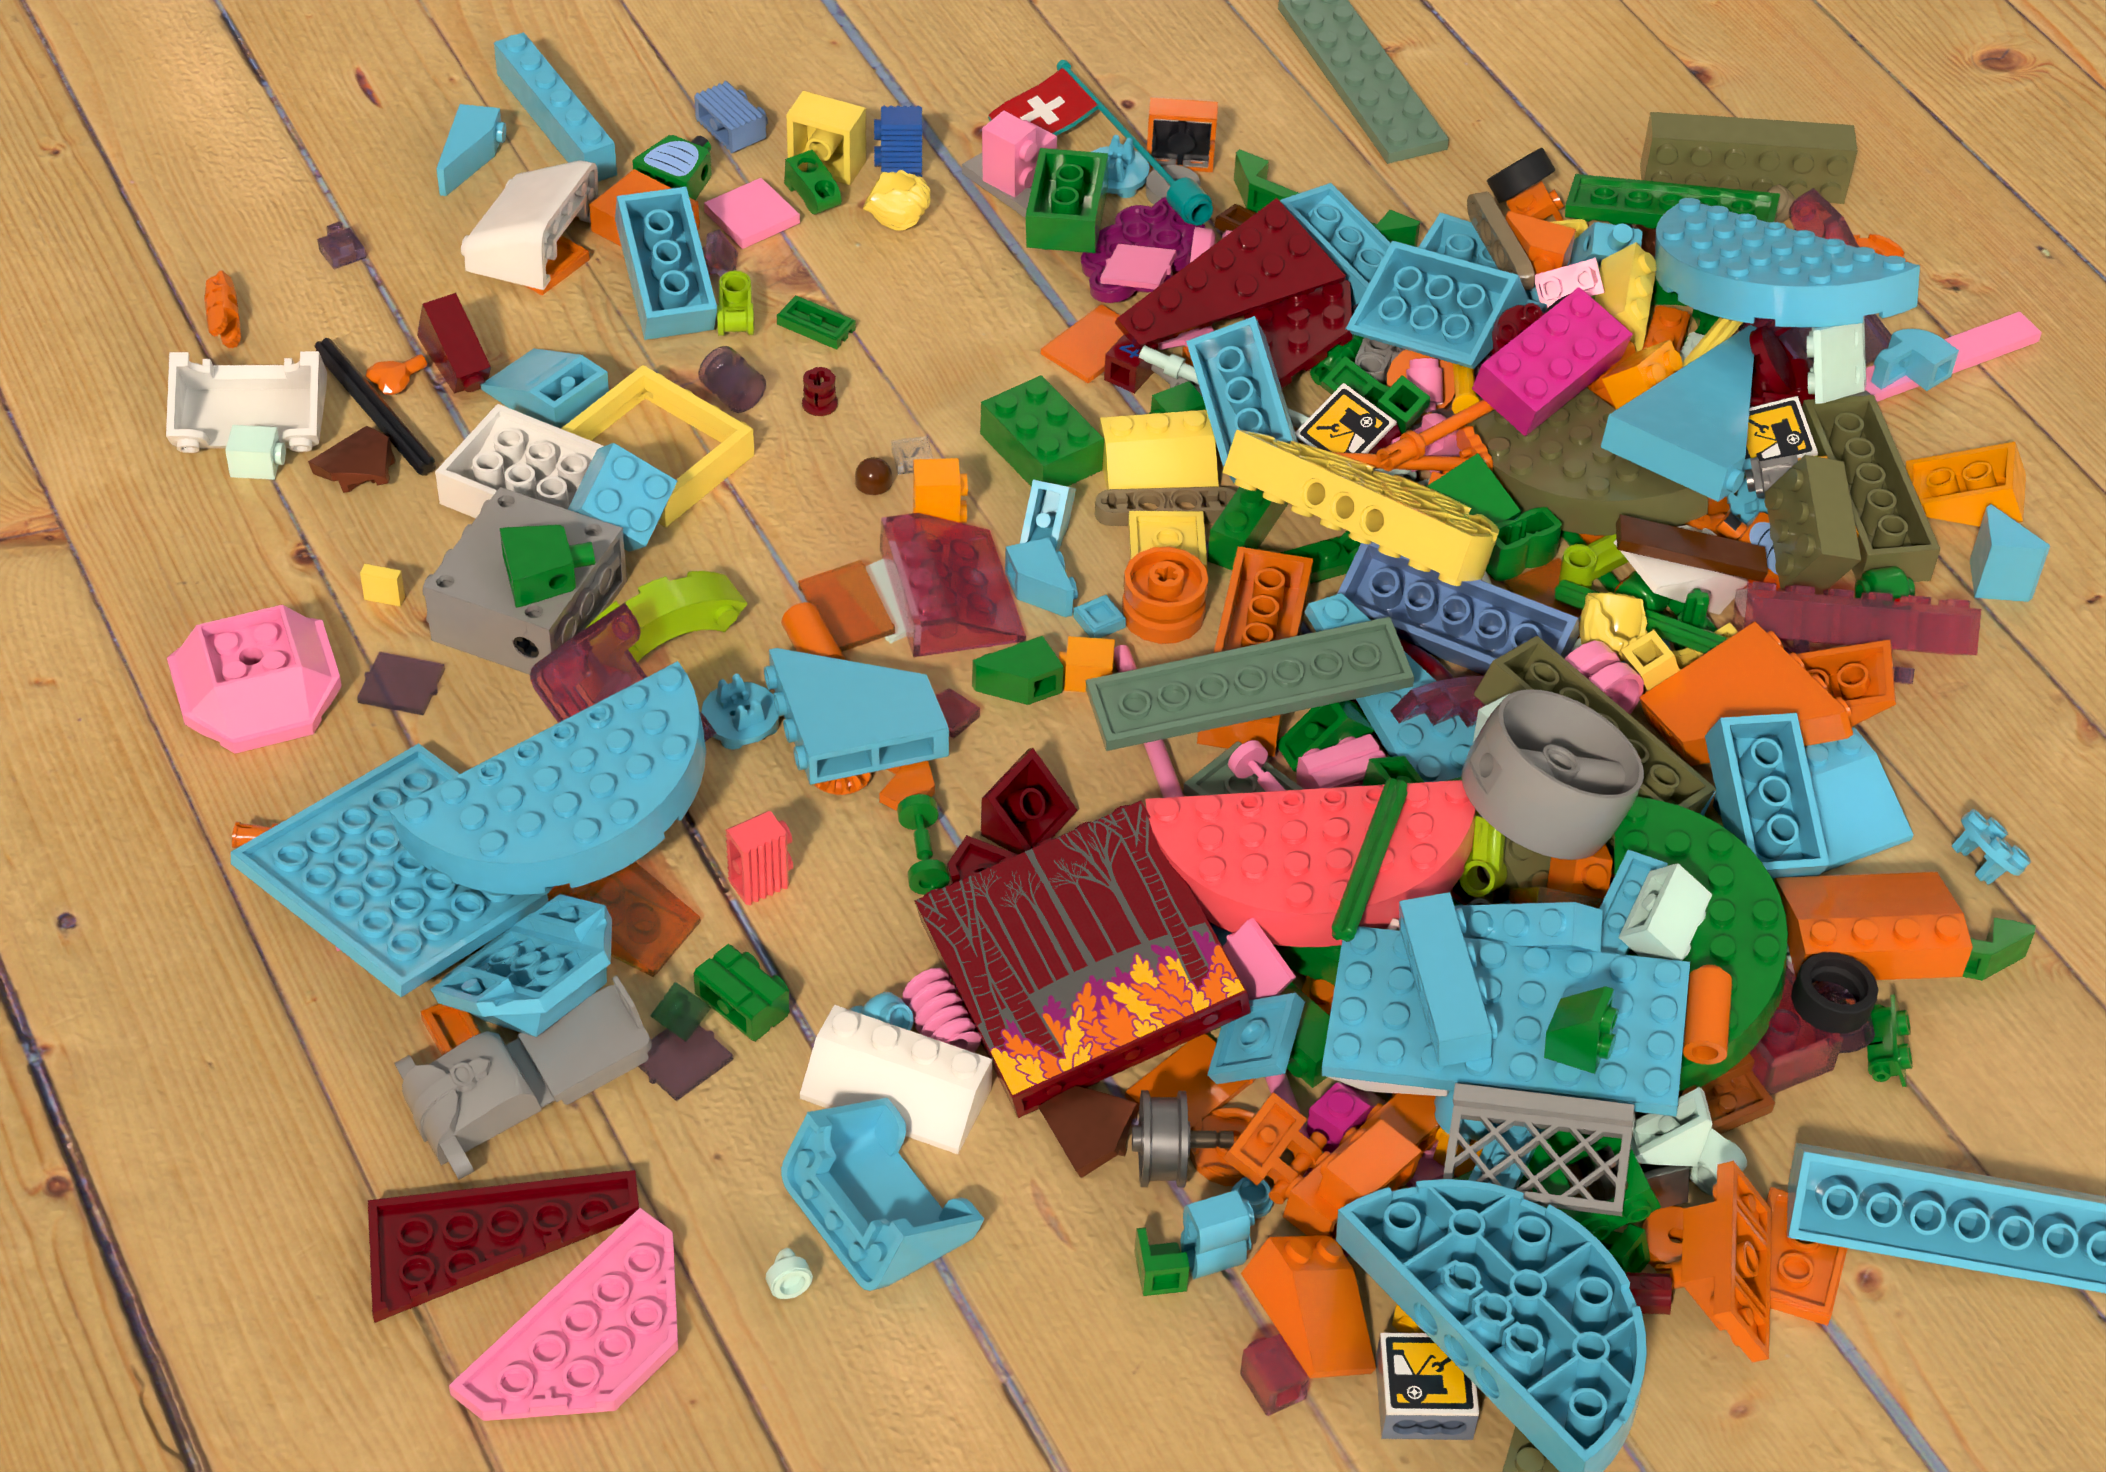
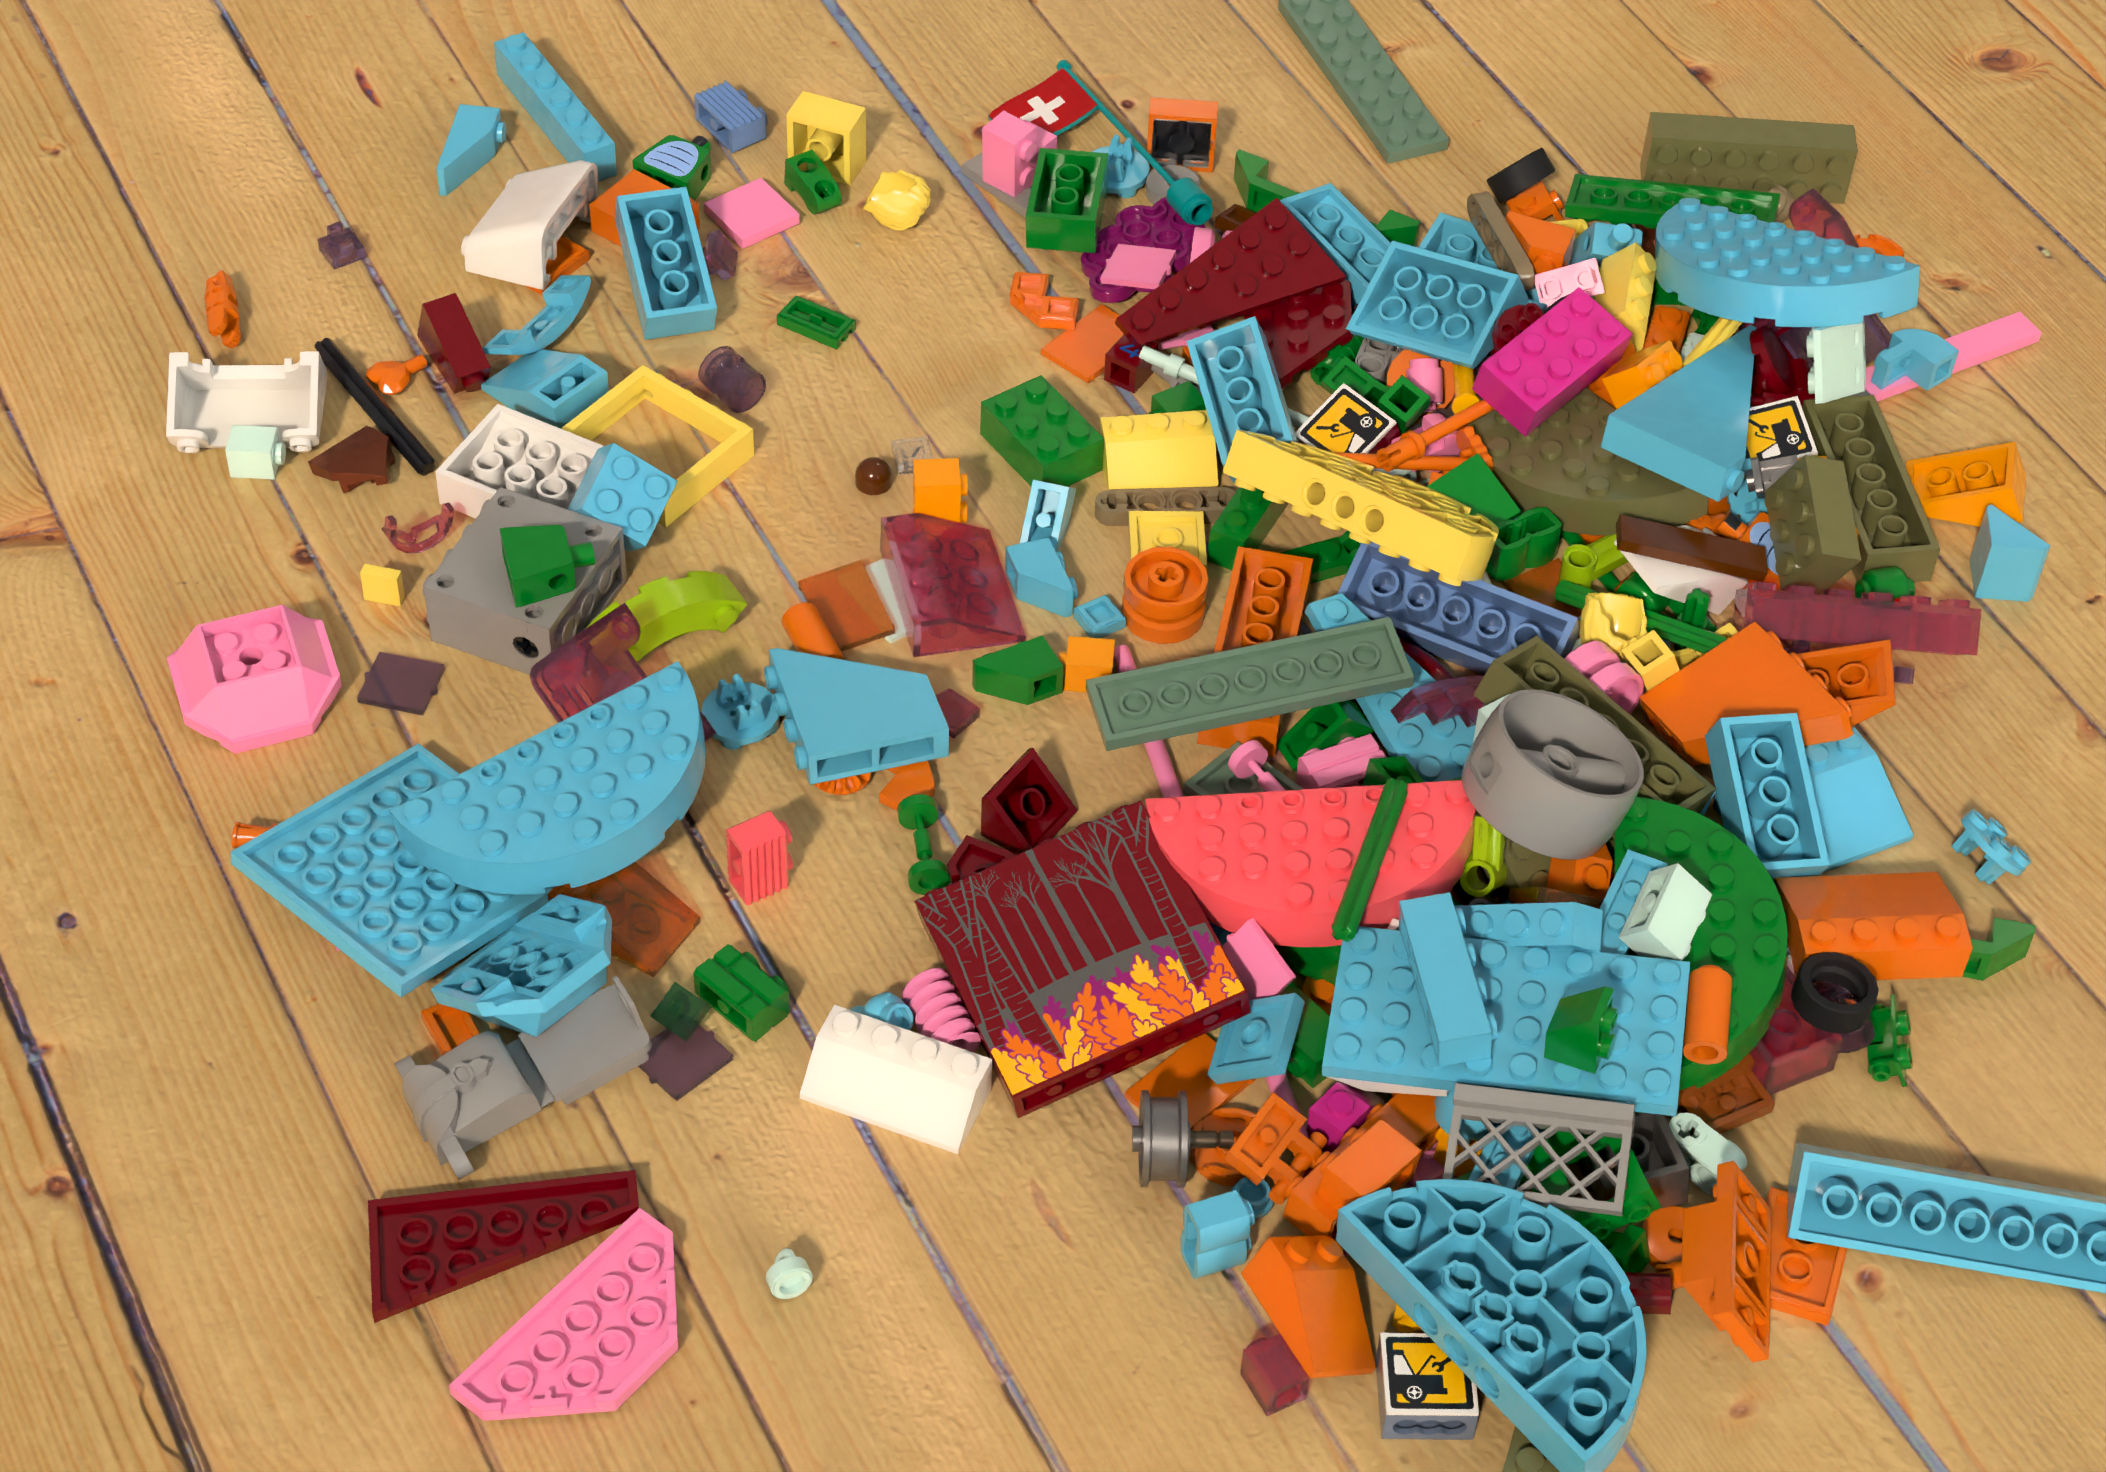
lime piece [717,270,754,336] -> none
medium azure windscreen [781,1098,984,1291] -> none
dark red bush [802,367,838,416] -> none
blue brick [874,105,922,177] -> none
copper slope [1038,1086,1139,1178] -> none
green panel [1134,1228,1190,1296] -> none
light aqua slope [1631,1087,1712,1167] -> none
none -> clear pink helmet [381,502,454,554]
none -> medium azure slope [482,275,591,355]
none -> orange tile [1009,272,1079,330]

